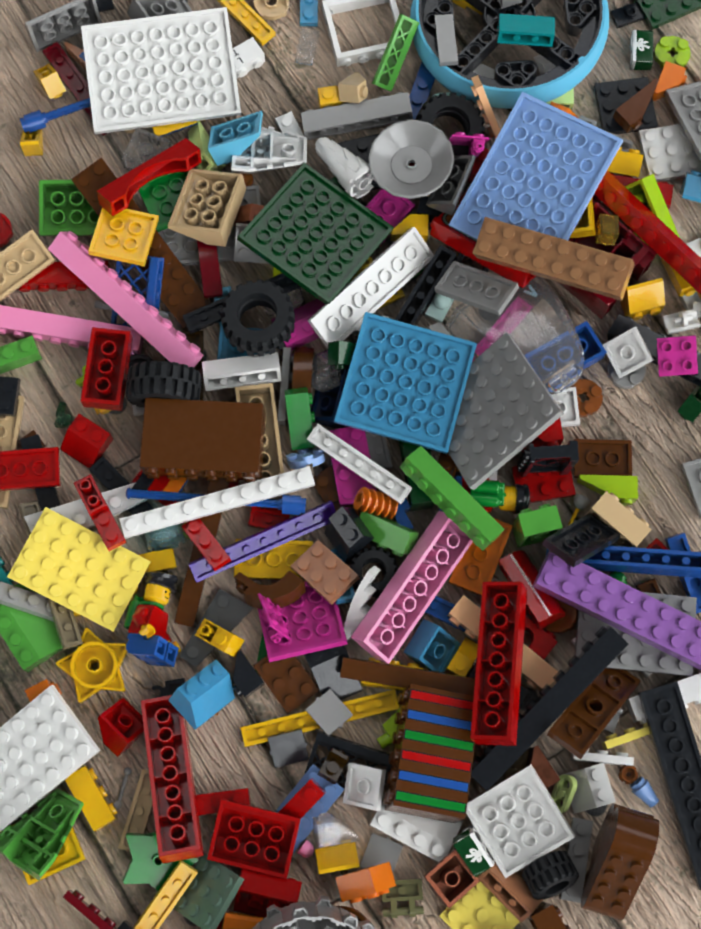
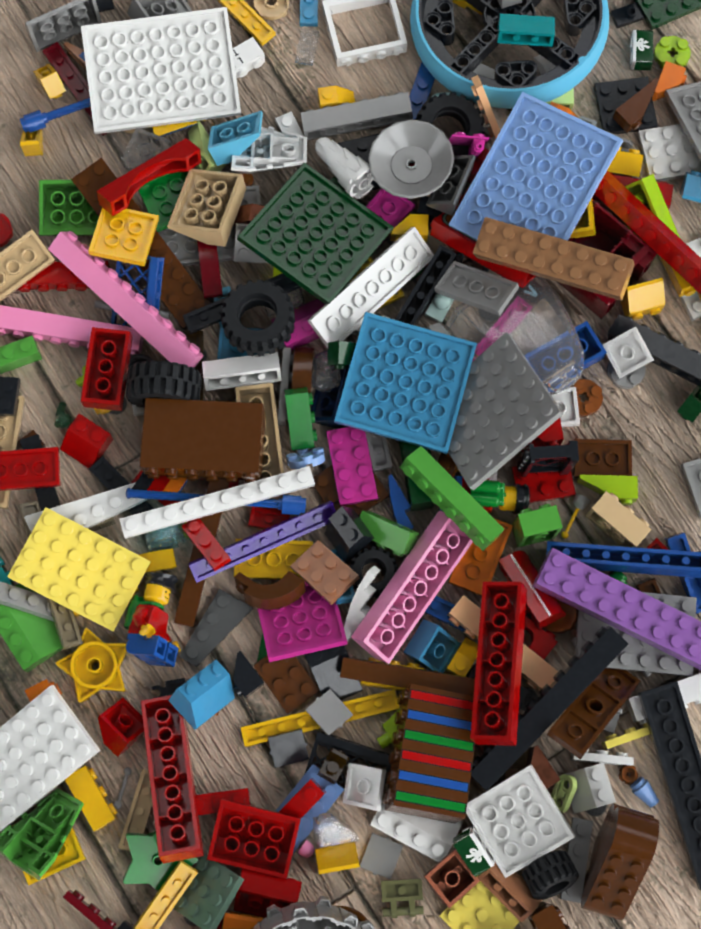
red slope [73,474,127,552] -> none
yellow slope [195,618,244,657] -> none
dark pink hinge [258,593,290,643] -> none
white plate [307,424,412,504] -> none
orange brick [335,861,396,904] -> none
tan slope [338,72,368,104] -> none
orange piece [353,487,398,520] -> none
bright green fence [372,14,419,92] -> none
light grey tile [434,14,458,66] -> none
black plate [543,513,621,568] -> none
clear yellow brick [595,214,619,245] -> none
dark pink hinge [657,335,698,377] -> none
white hips [662,308,701,335] -> none

